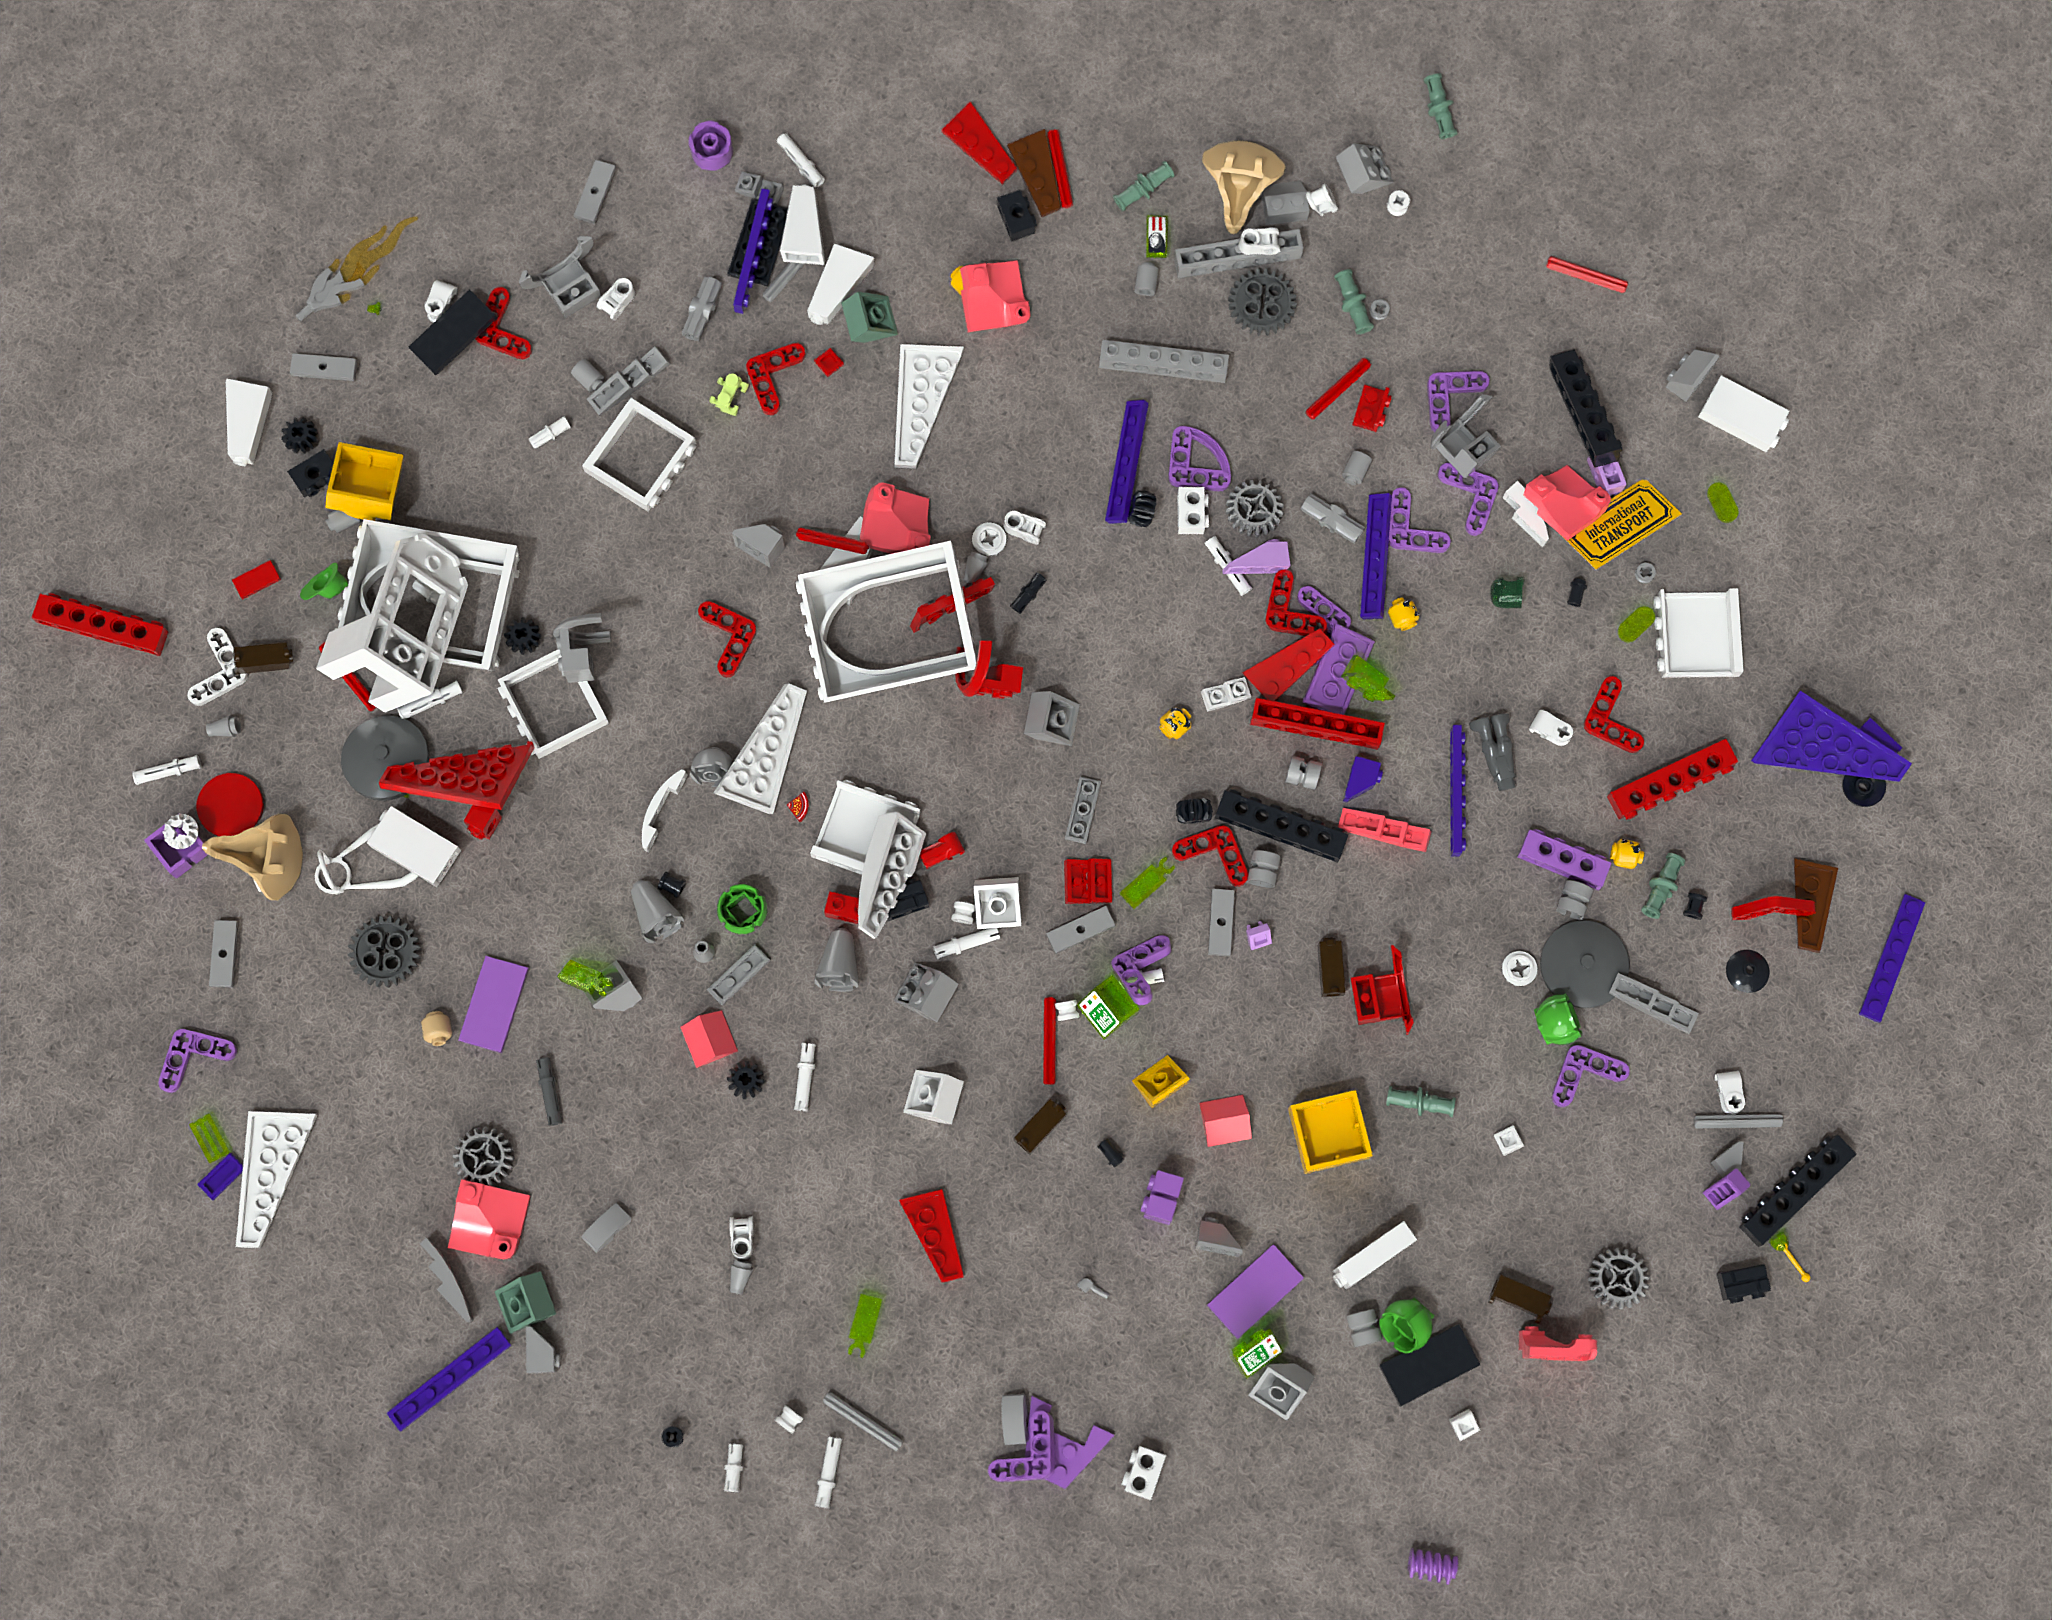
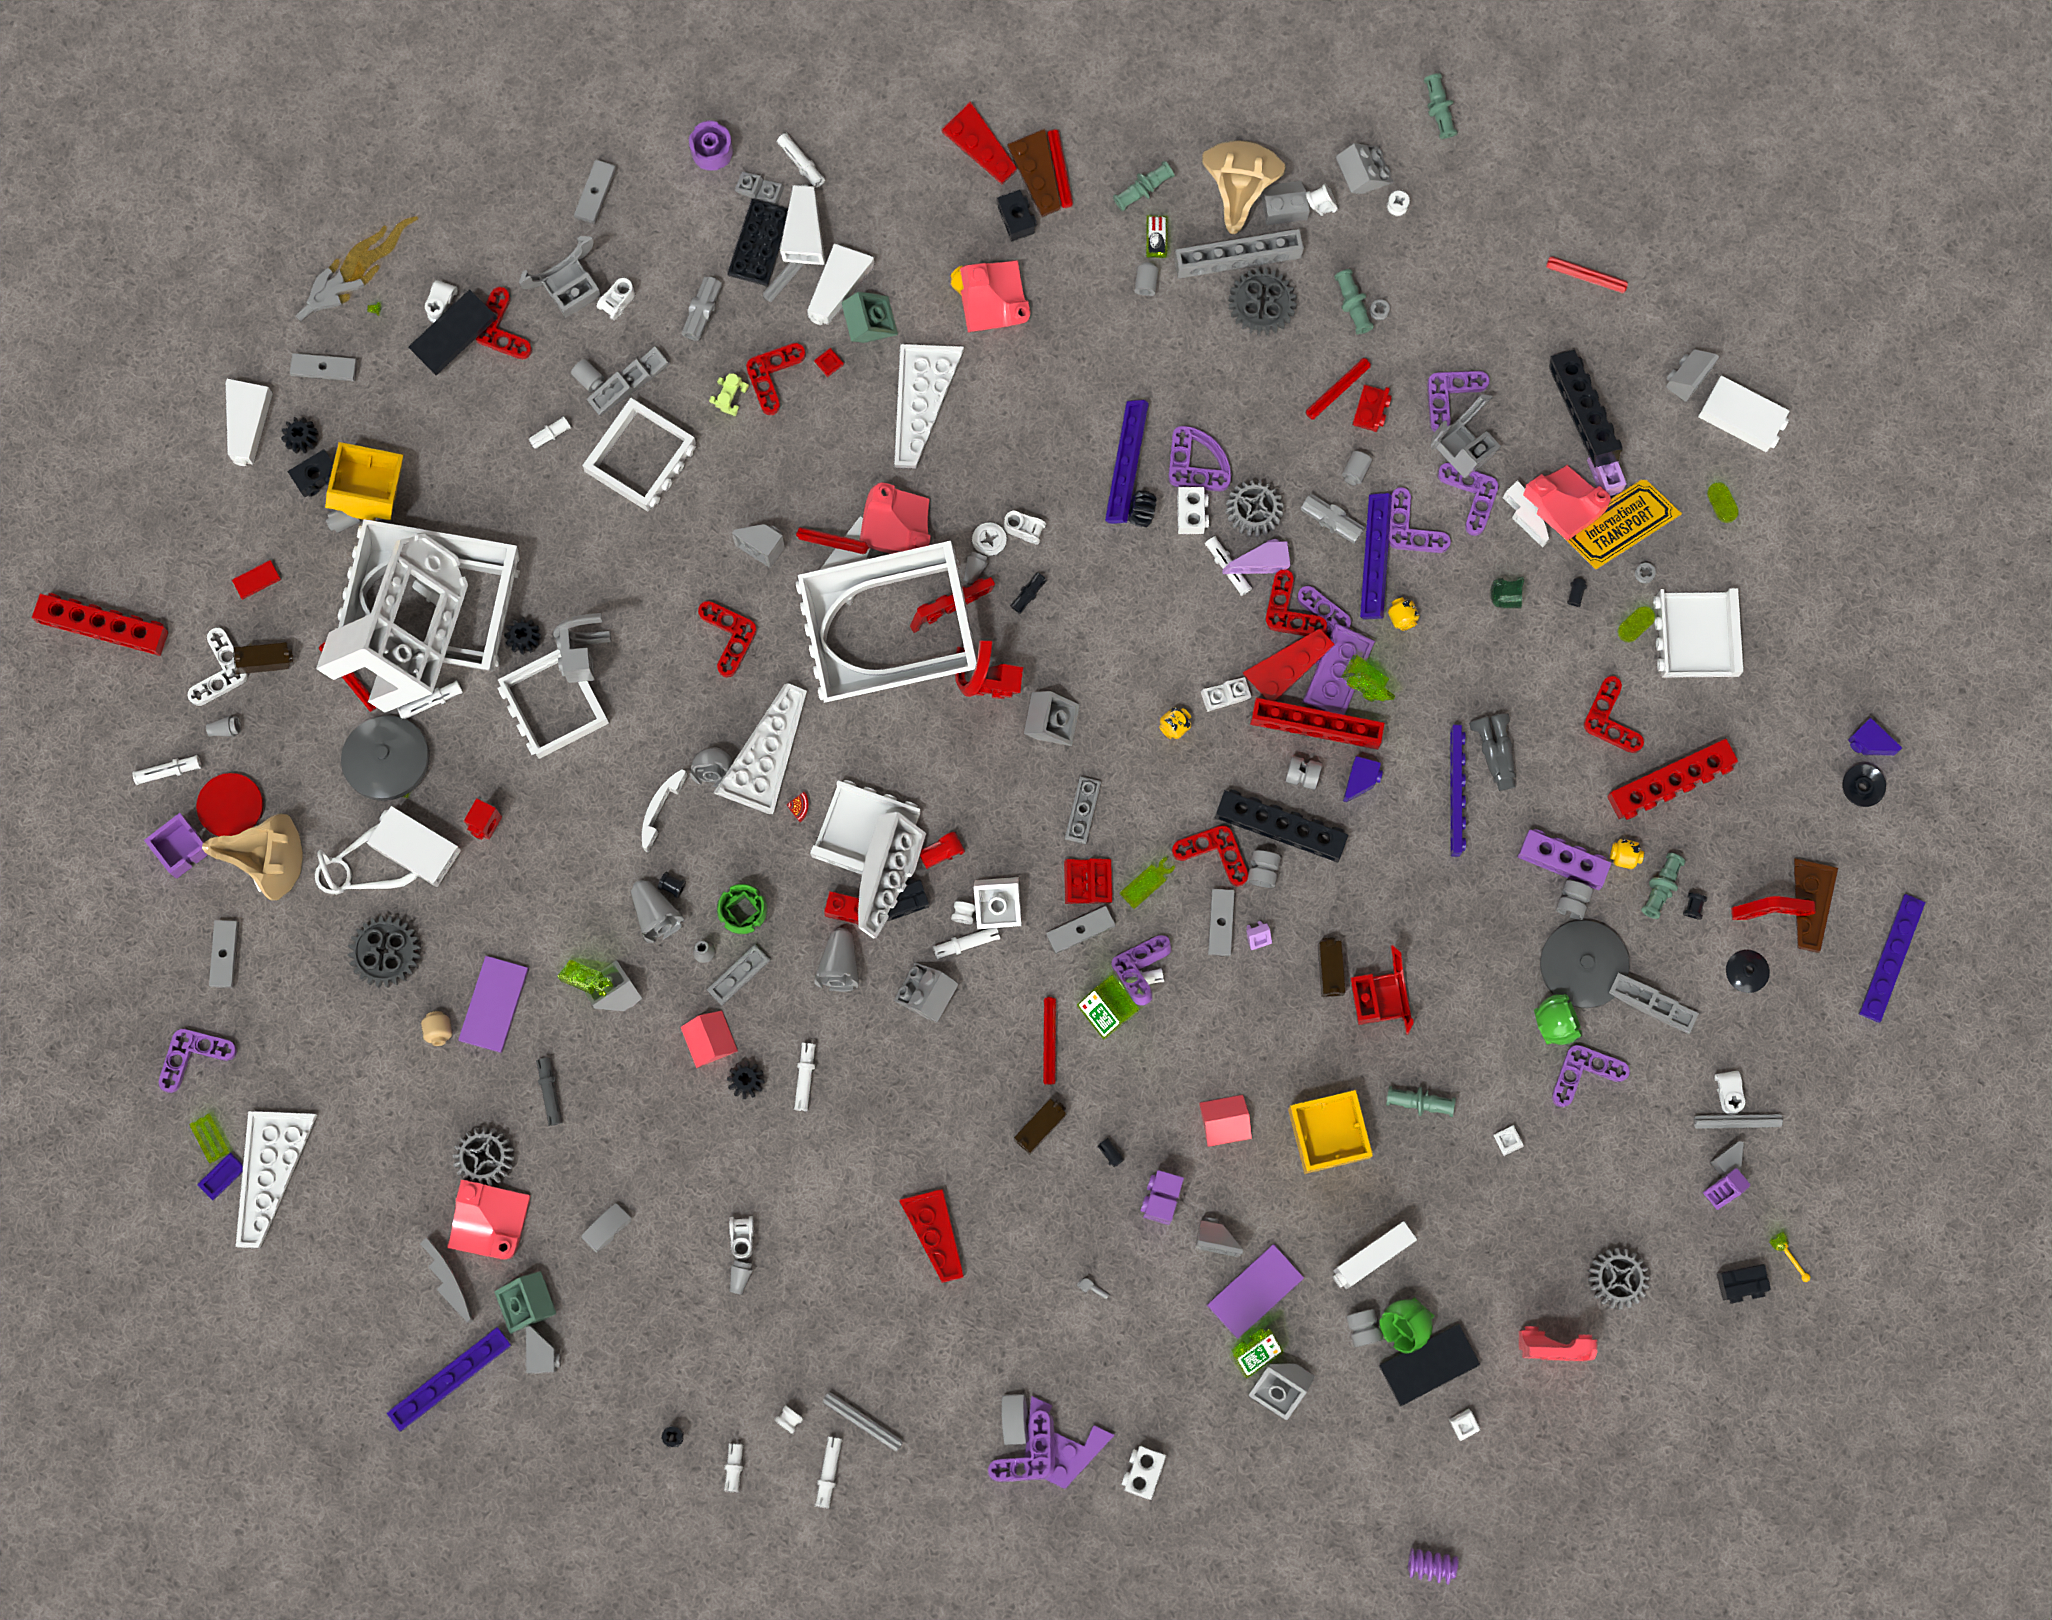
white gear [163,813,199,849] -> none
bright green piece [300,563,348,600] -> none
red wing [378,741,534,810] -> none
dark purple plate [733,188,774,314] -> none
clear neon green plate [848,1294,883,1359] -> none
white slope [903,1070,964,1125] -> none
white wheel [1055,1000,1079,1021] -> none
light grey brick [1099,340,1229,383] -> none
yellow slope [1132,1055,1190,1108] -> none
black gear [1176,798,1213,824] -> none
white piece [1238,228,1280,255] -> none
coral slope [1338,808,1431,852] -> none
dark brown brick [1488,1275,1552,1324] -> none
white gear [1502,951,1538,986] -> none
white piece [1529,710,1573,746] -> none
black brick [1739,1134,1857,1247] -> none
dark purple wing [1751,691,1912,782] -> none

